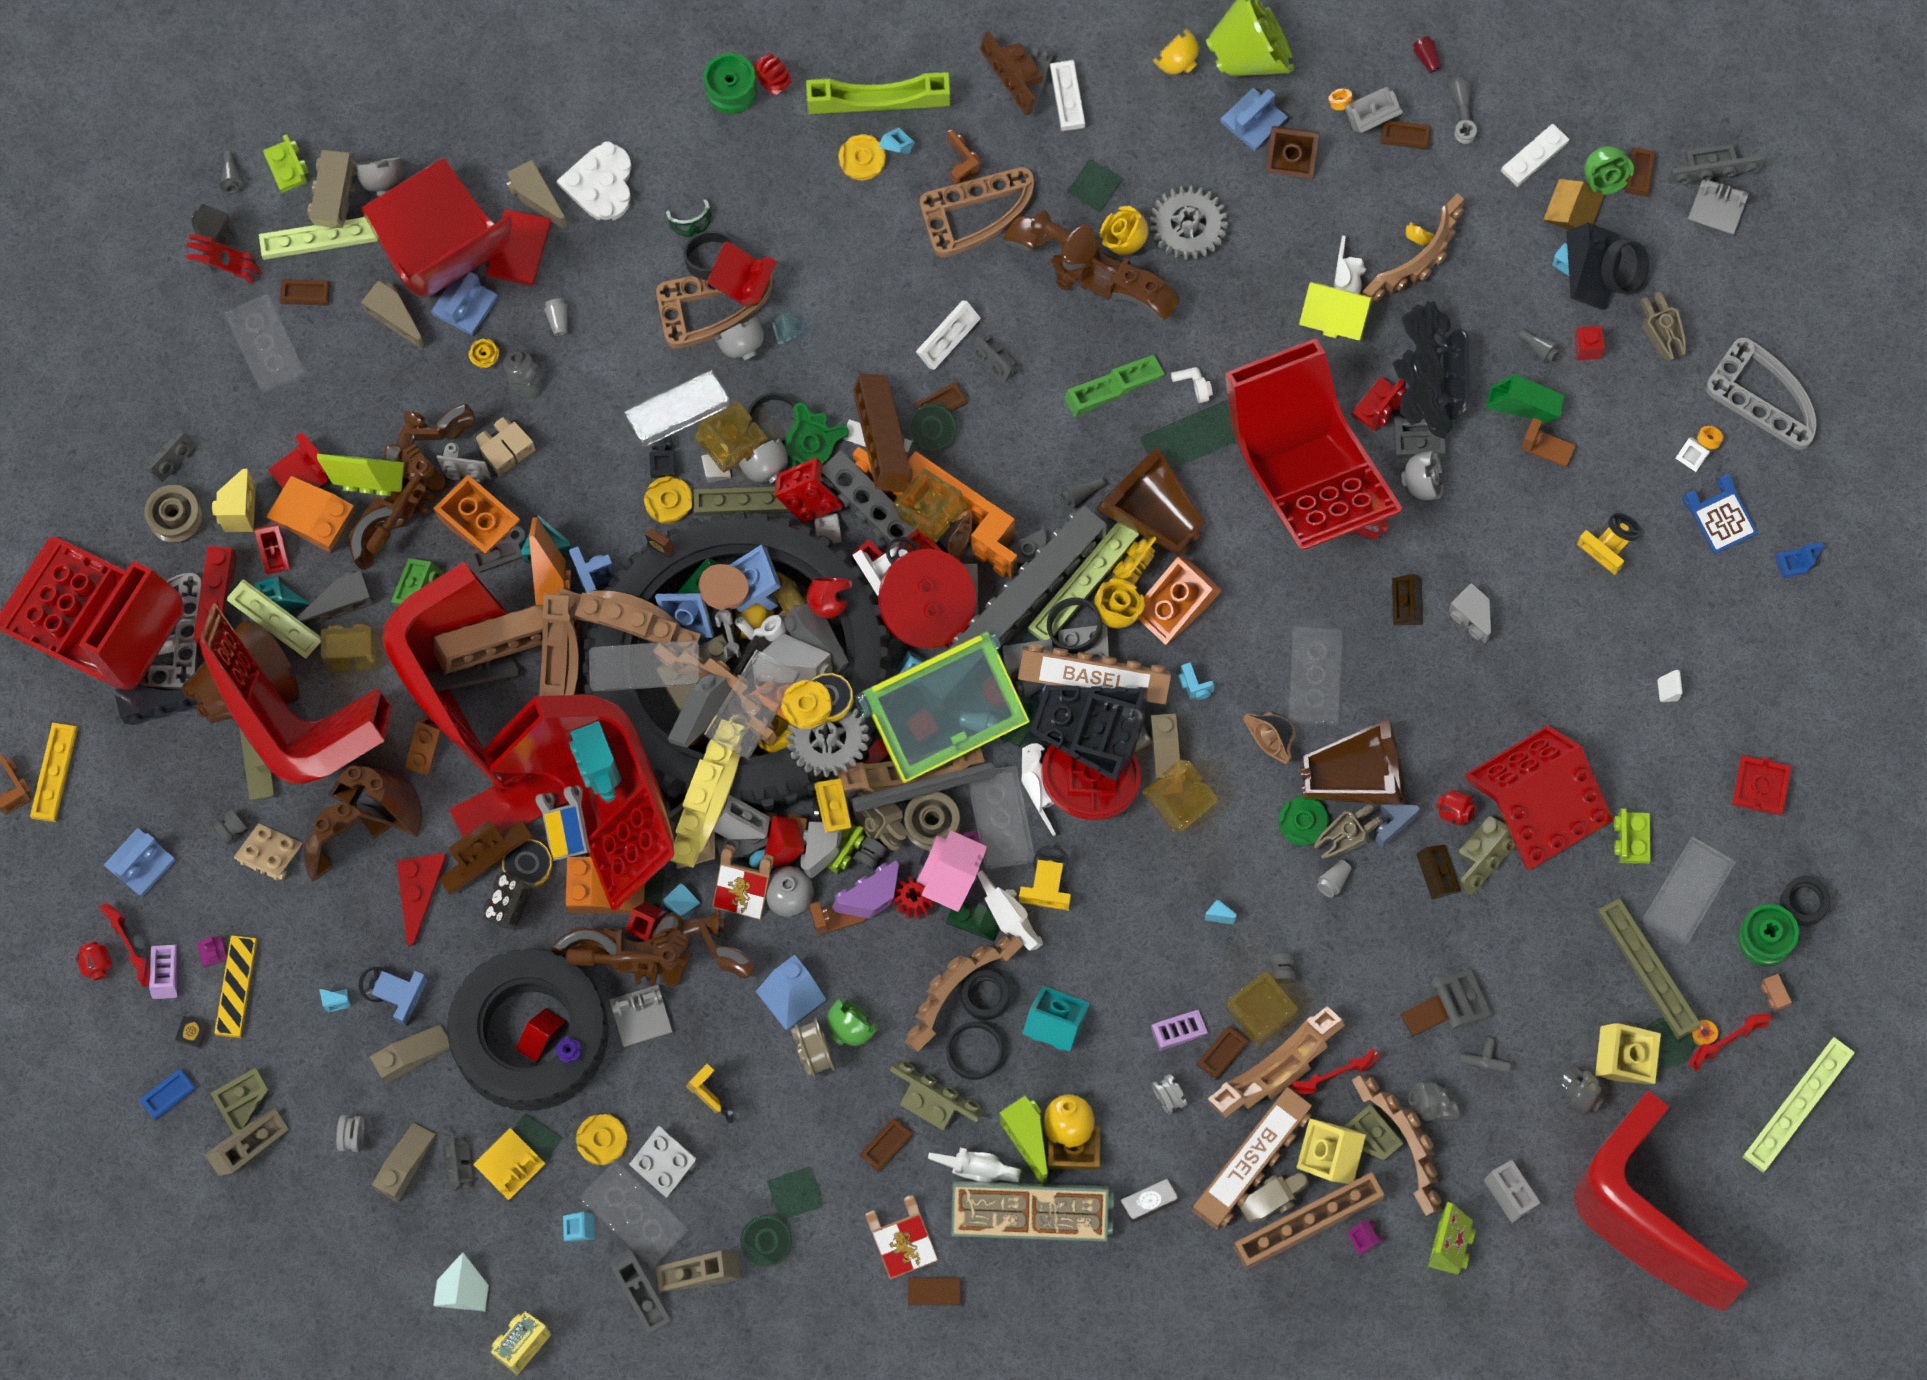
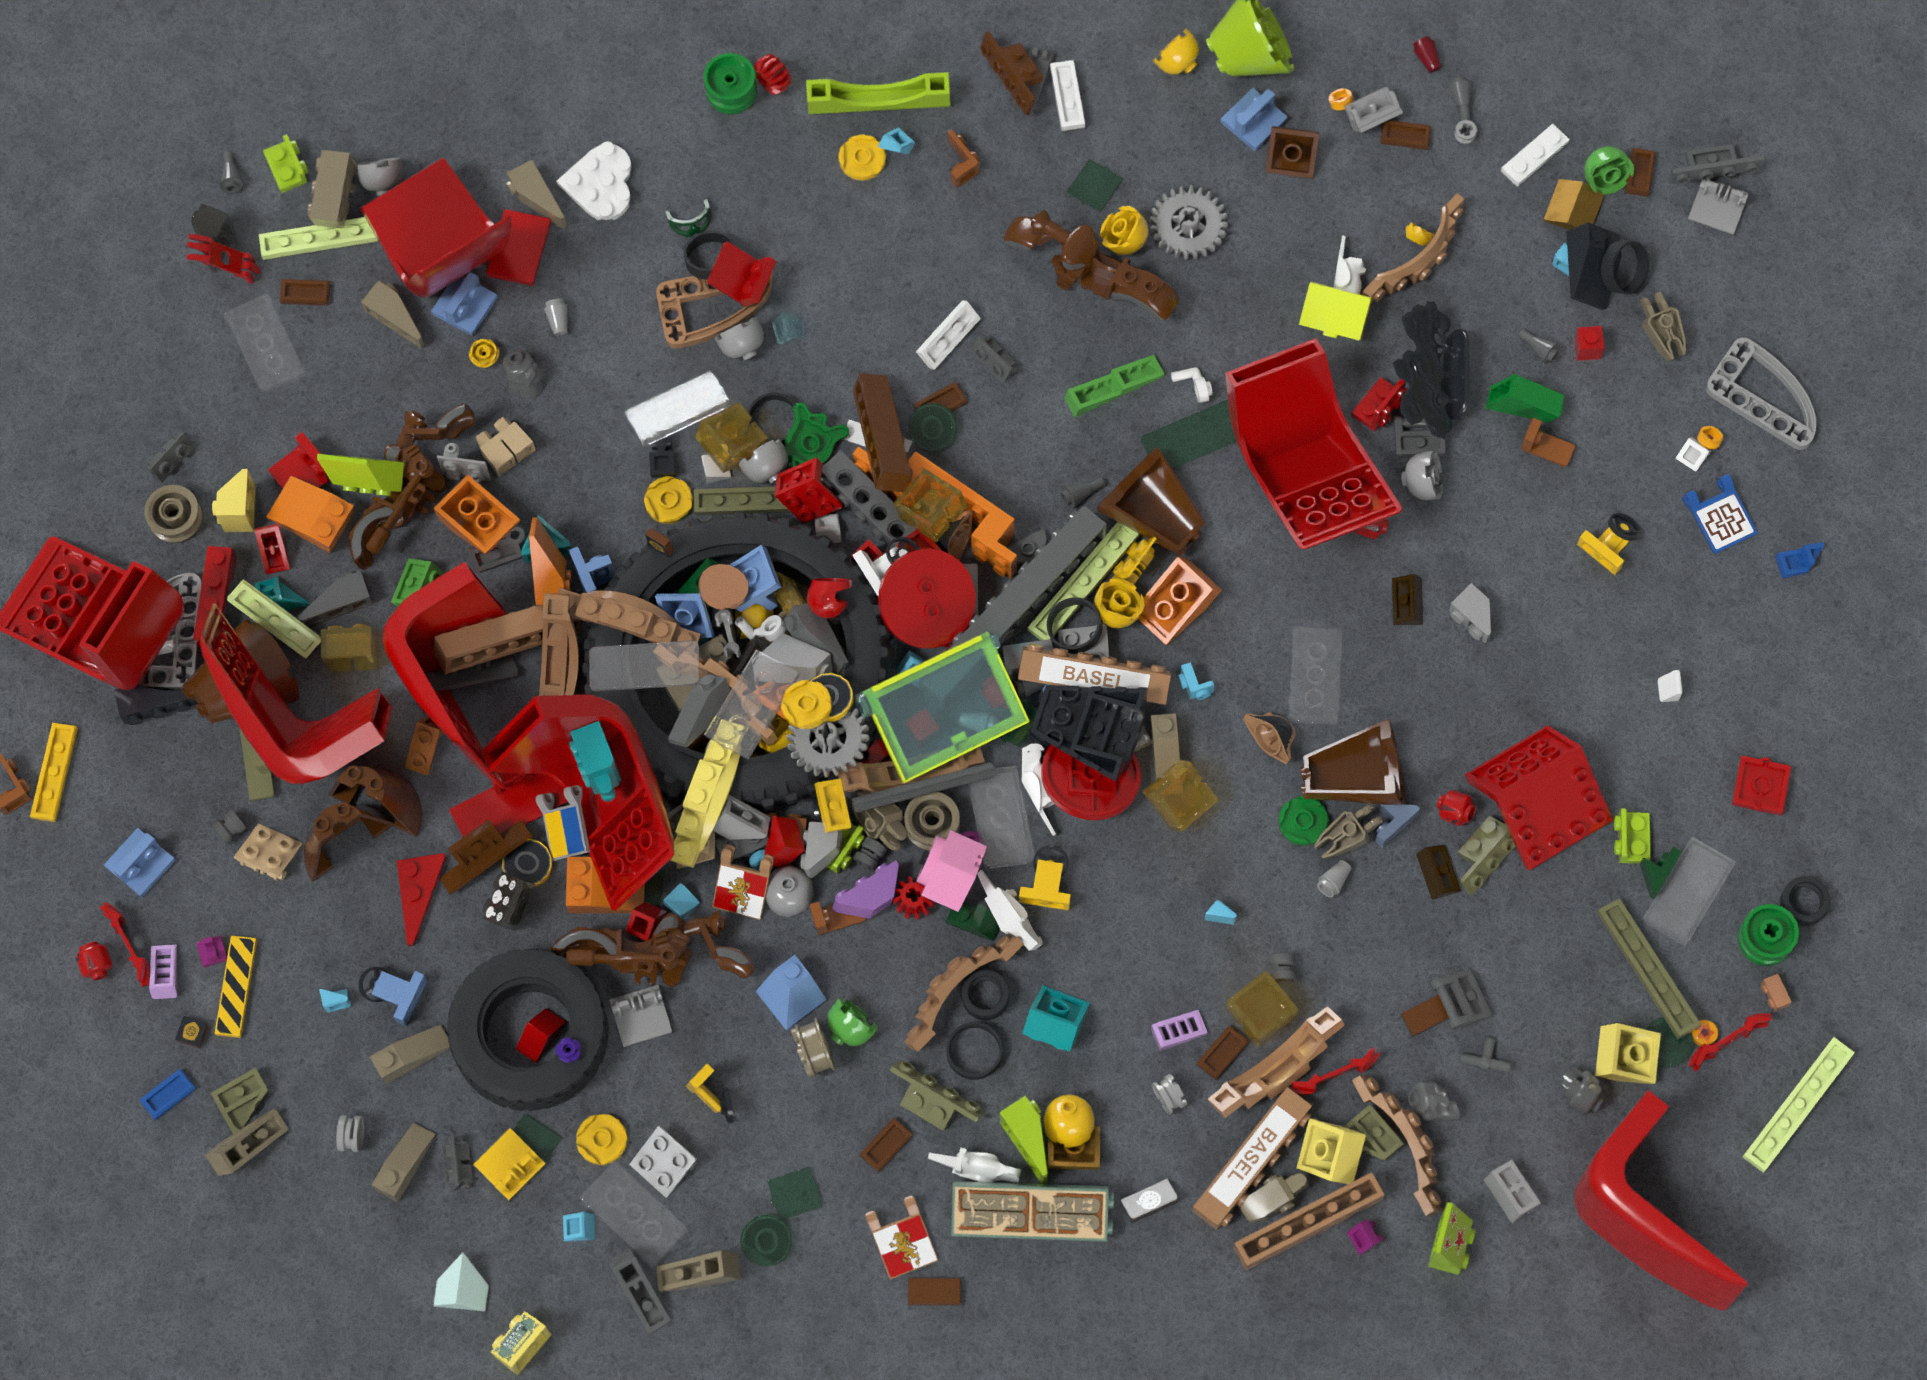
medium nougat beam [920,167,1034,257] -> none
none -> dark green slope [1640,847,1682,899]

